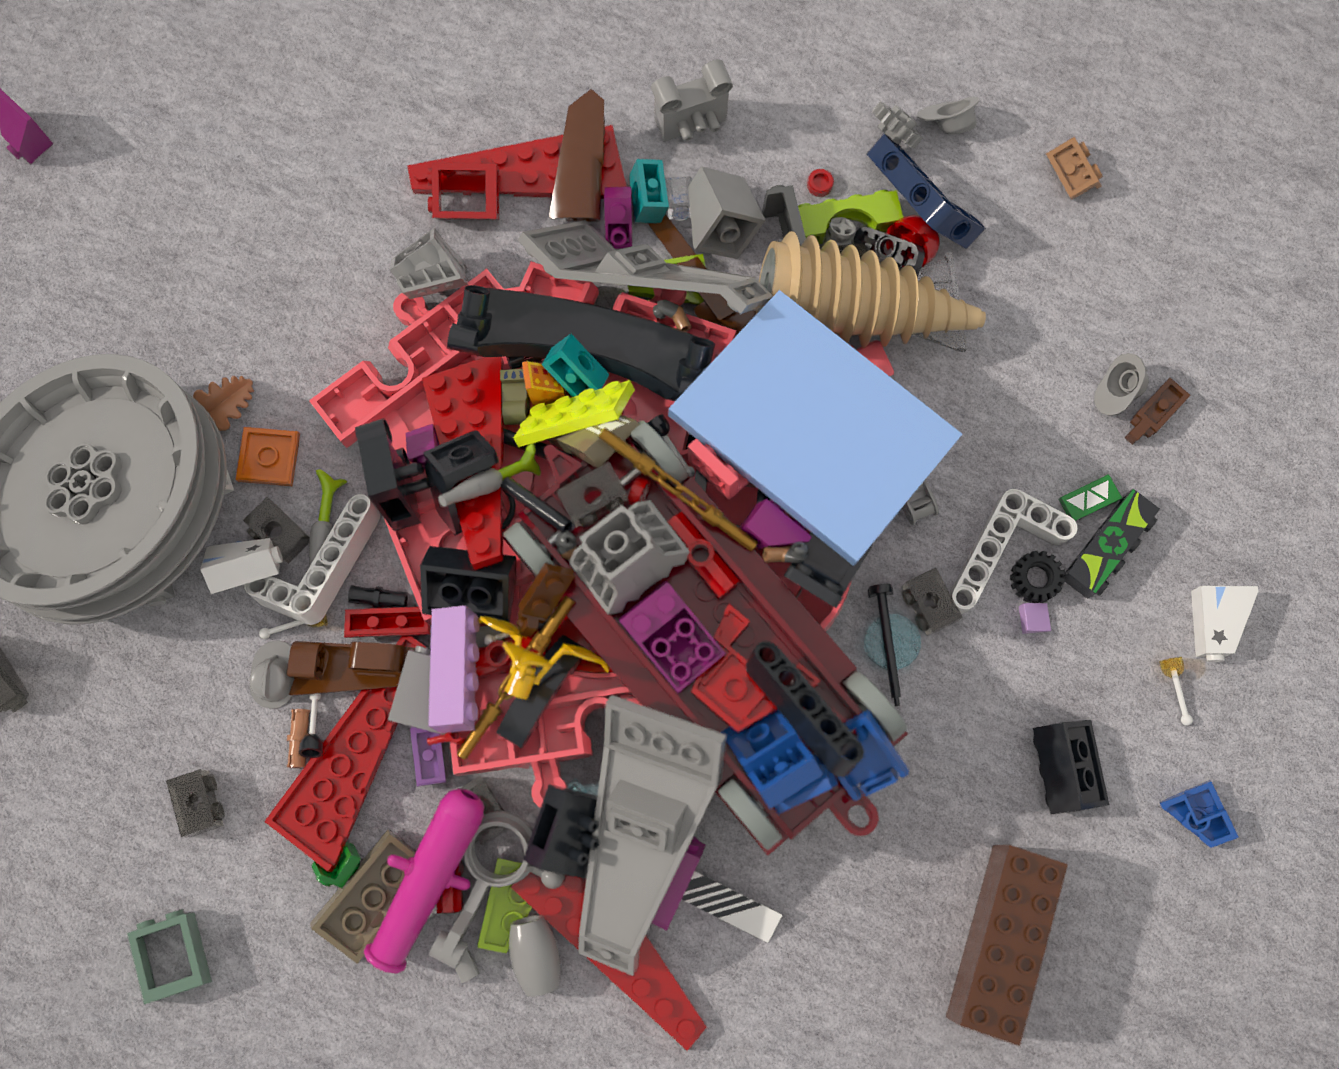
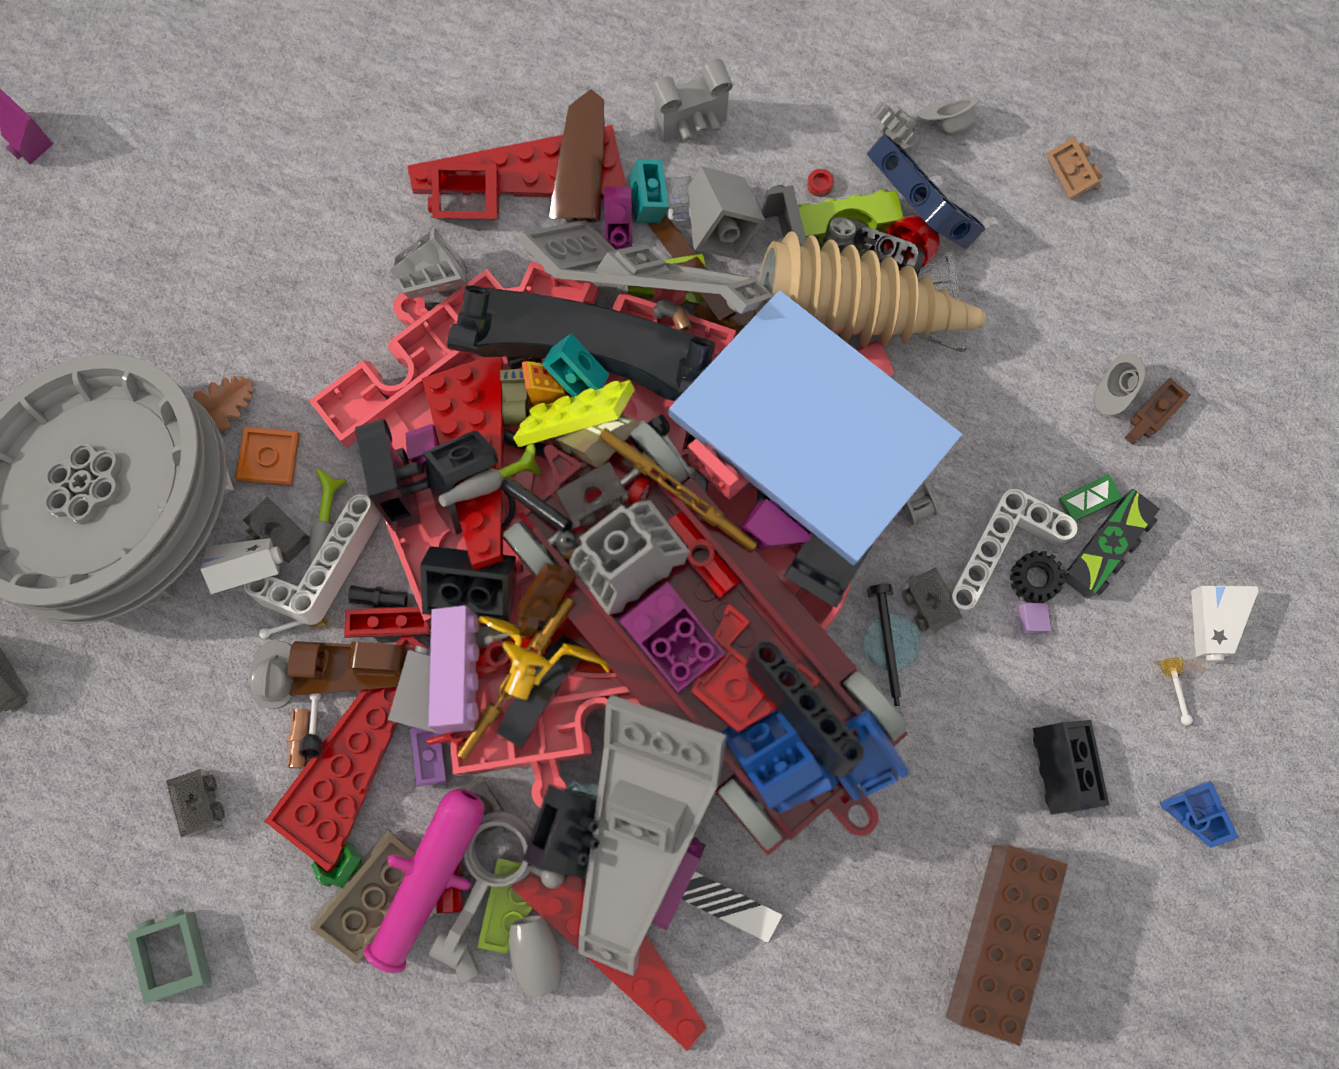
arm [763,542,808,563] -> none

